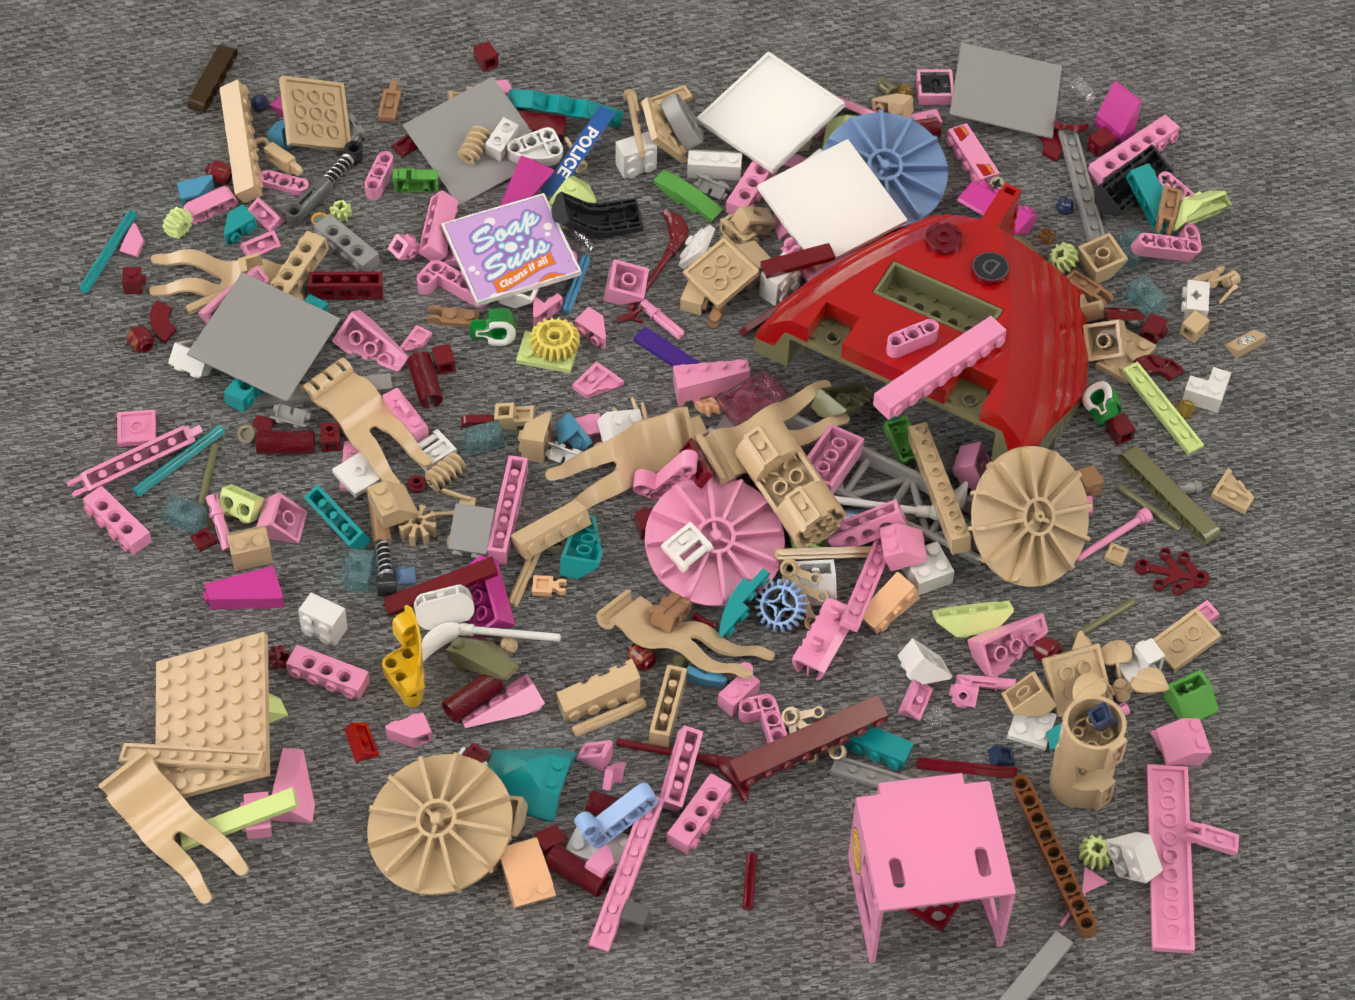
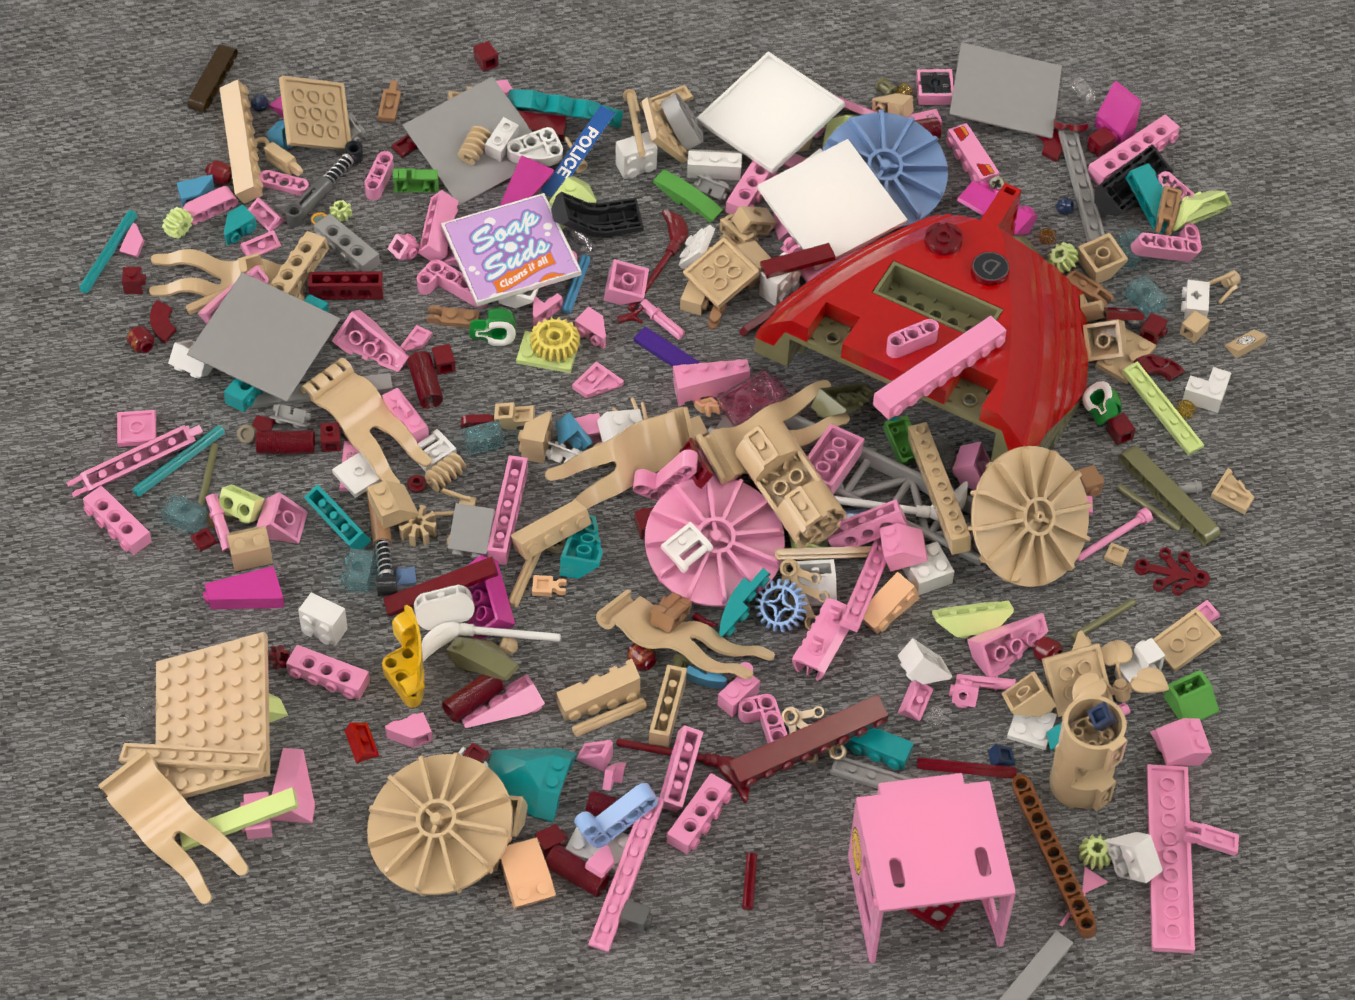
tan piece [1192,266,1225,289] -> none

